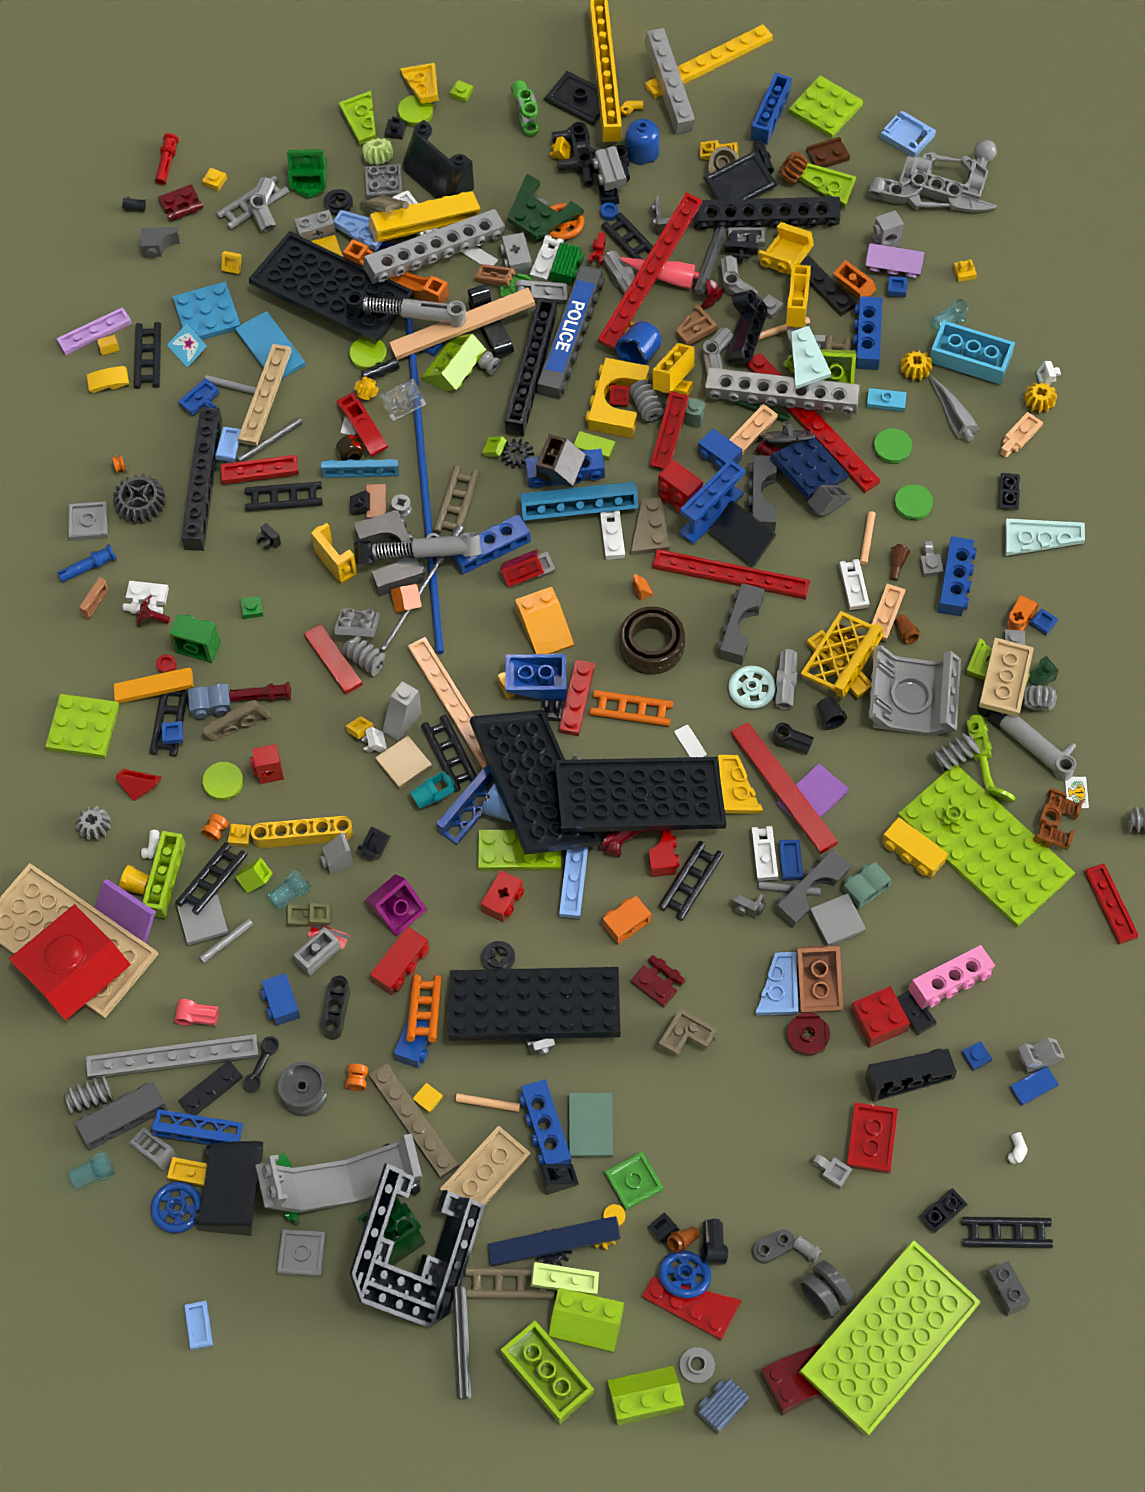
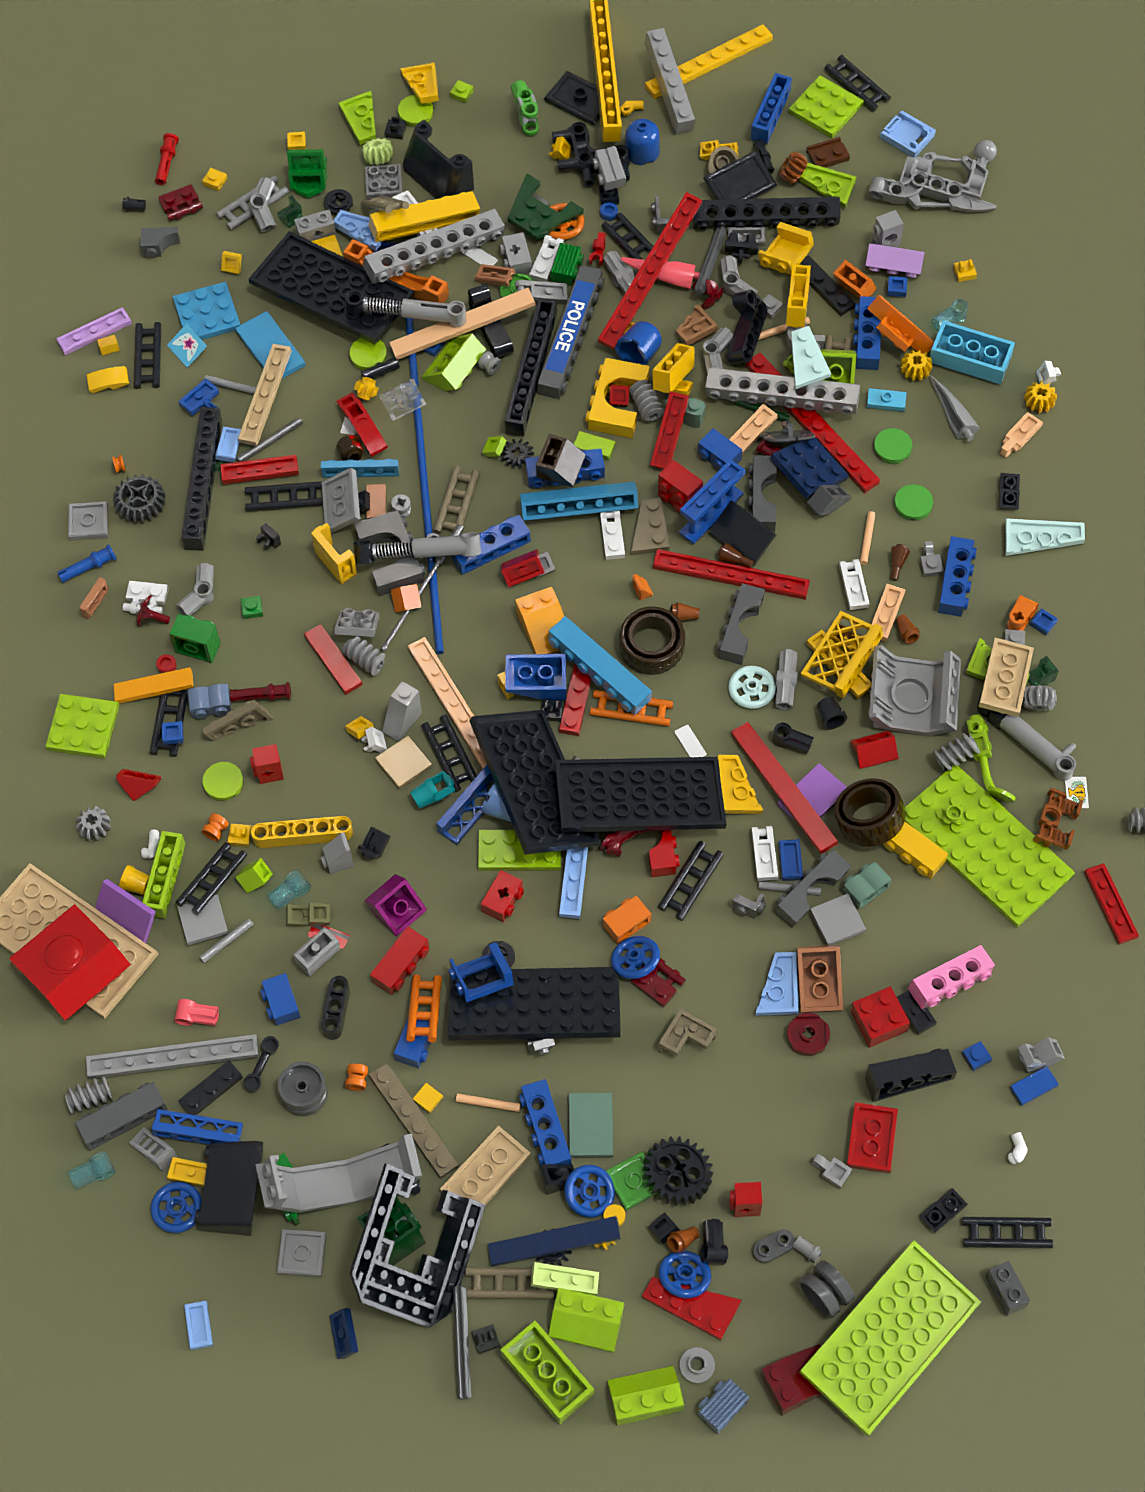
none -> light grey piece [176,563,214,616]
none -> clear green panel [278,195,303,228]
none -> yellow plate [287,132,306,150]
none -> light grey plate [322,468,360,534]
none -> dark blue plate [329,1308,359,1359]
none -> blue panel [448,942,514,1003]
none -> pearl dark grey tile [472,1324,500,1354]
none -> dark azure brick [548,616,652,716]
none -> blue plate [564,1165,615,1218]
none -> blue plate [611,936,660,979]
none -> black gear [642,1136,713,1206]
none -> dark orange cone [670,602,699,621]
none -> reddish brown cone [717,543,754,568]
none -> red brick [729,1182,763,1217]
none -> black bar [824,55,891,111]
none -> dark brown tyre [834,778,906,847]
none -> red panel [850,730,899,769]
none -> orange bracket [867,295,934,354]

